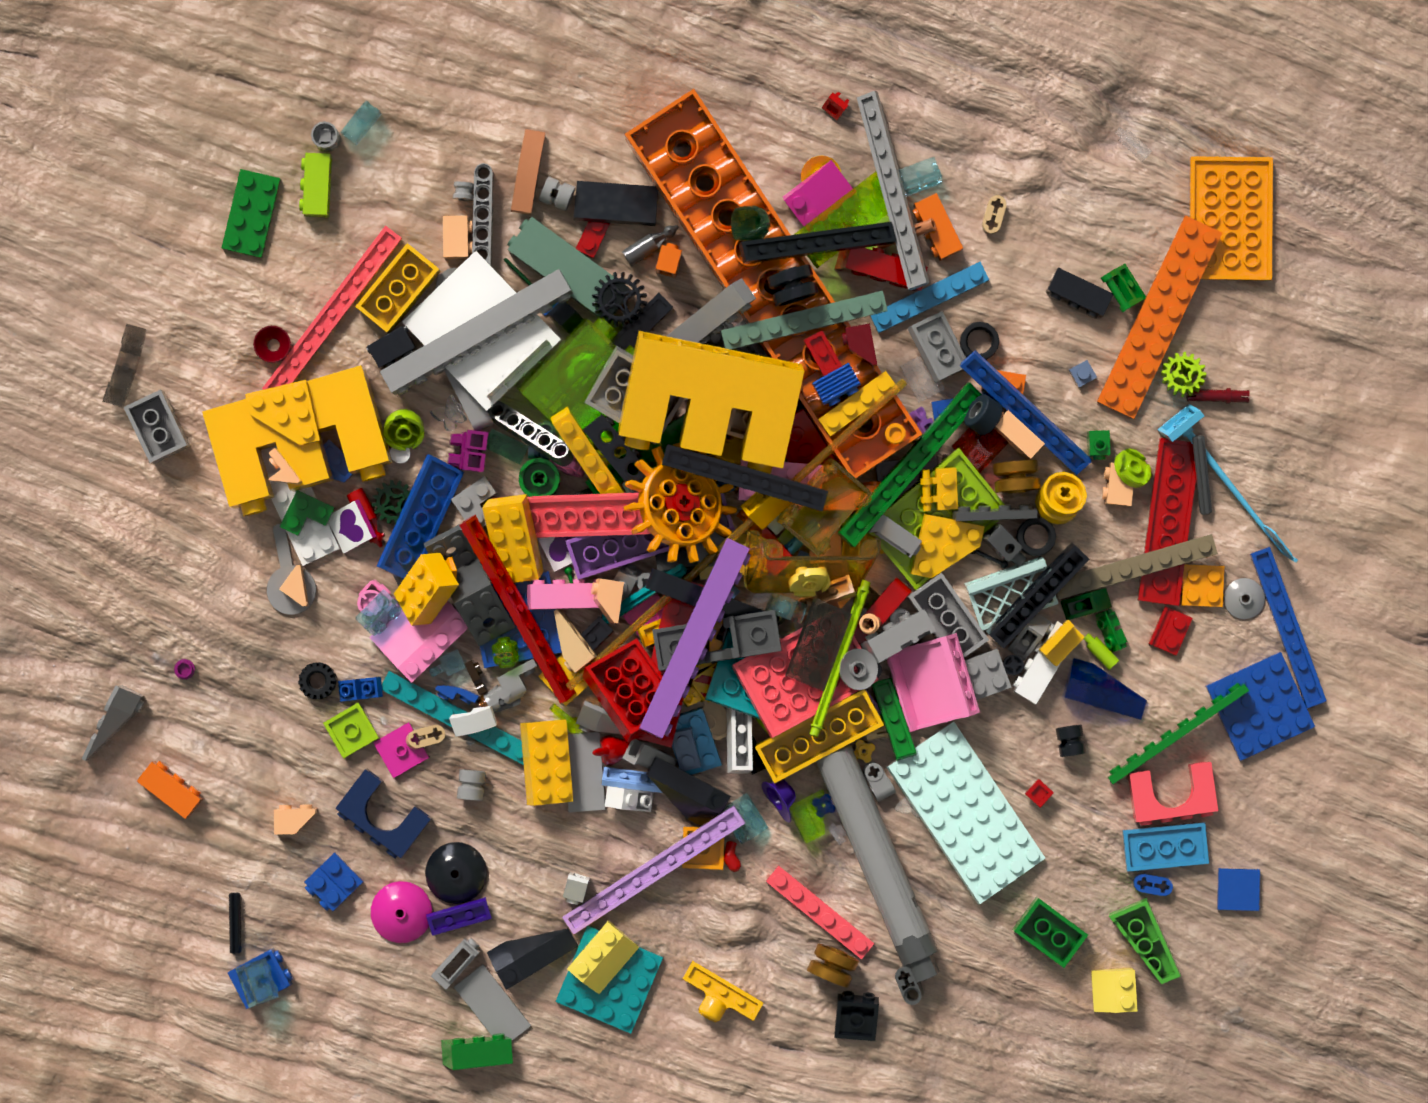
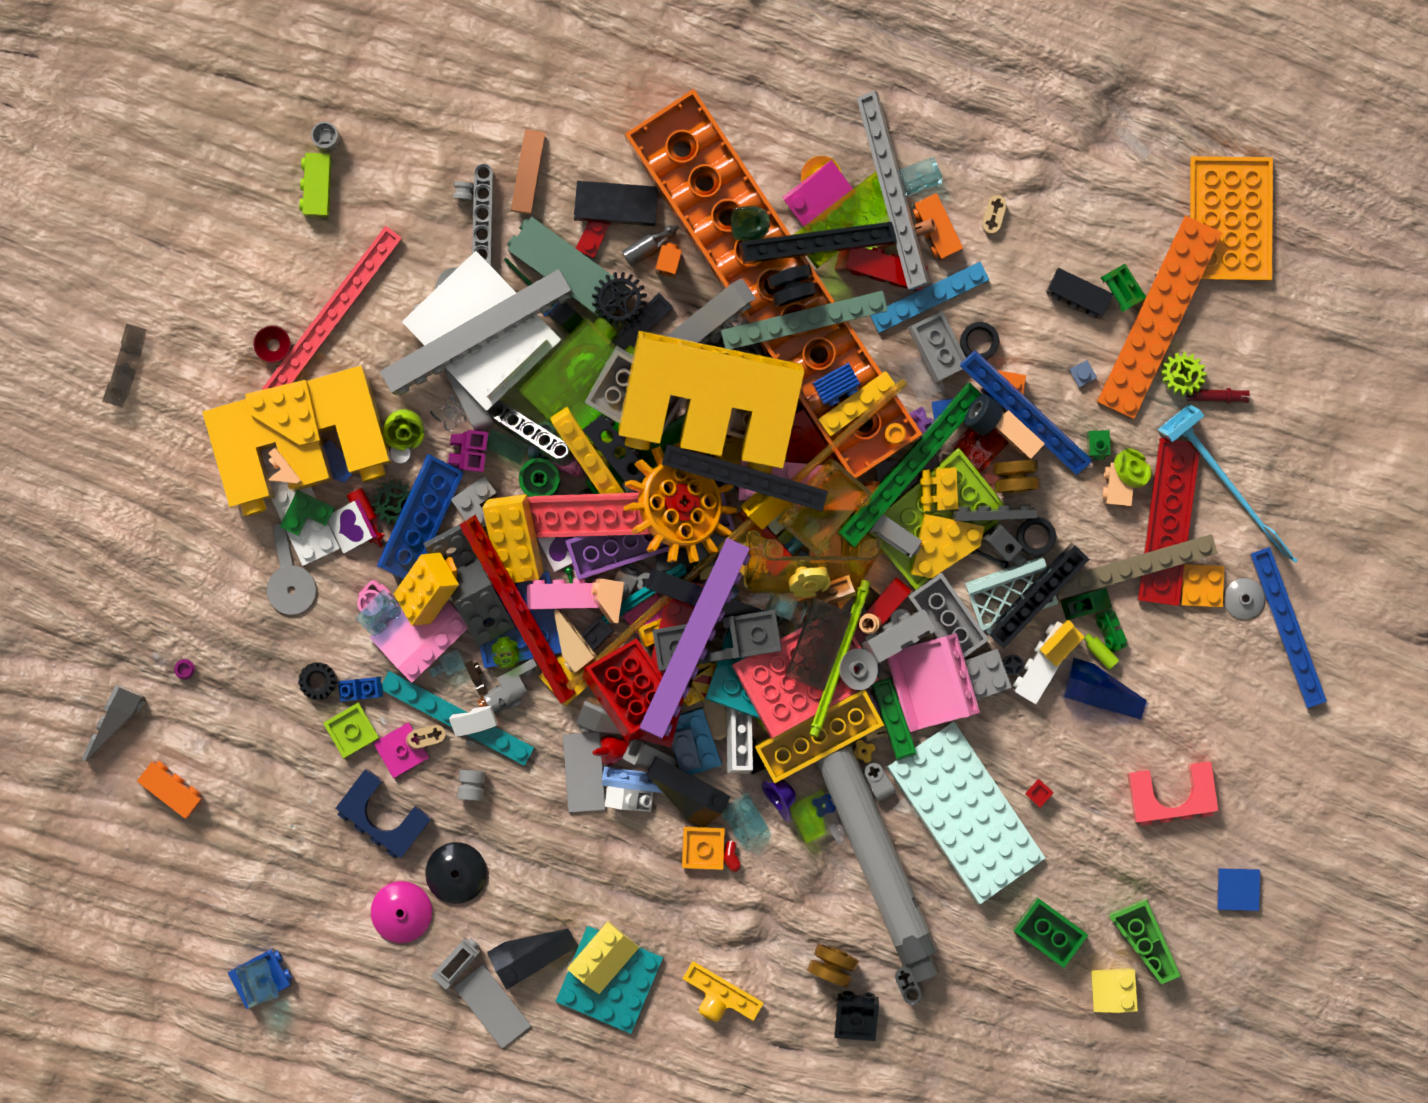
light grey brick [123,390,191,464] -> none
green plate [221,169,281,258] -> none
black axle [229,892,241,954] -> none
light nougat slope [274,804,318,835] -> none
light nougat slope [279,565,309,606] -> none
blue plate [304,852,364,911] -> none
clear light blue hinge [340,100,381,146] -> none
yellow brick [355,243,441,334] -> none
black brick [366,325,418,370] -> none
dark purple plate [426,897,492,936] -> none
blue slope [435,685,480,705] -> none
green wedge [441,1033,513,1070] -> none
light nougat brick [443,216,473,259] -> none
yellow brick [520,719,573,806] -> none
light grey wheel [539,176,576,212] -> none
clear neon green bar [549,703,581,734] -> none
lavender plate [562,805,746,935] -> none
white slope [563,872,590,905] -> none
light orange slope [709,619,723,652] -> none
coral plate [766,865,875,960] -> none
red plate [804,330,842,376] -> none
red tile [822,92,849,120] -> none
dark red slope [841,323,877,367] -> none
light grey slope [1008,613,1051,661] -> none
yellow wheel [1035,472,1087,524] -> none
black wheel [1055,724,1086,757] -> none
green plate [1108,683,1249,784] -> none
dark azure plate [1122,822,1209,872] -> none
blue beam [1133,874,1173,896] -> none
red plate [1148,606,1193,656] -> none
dark grey axle [1192,435,1212,515] -> none
blue plate [1205,652,1315,761] -> none

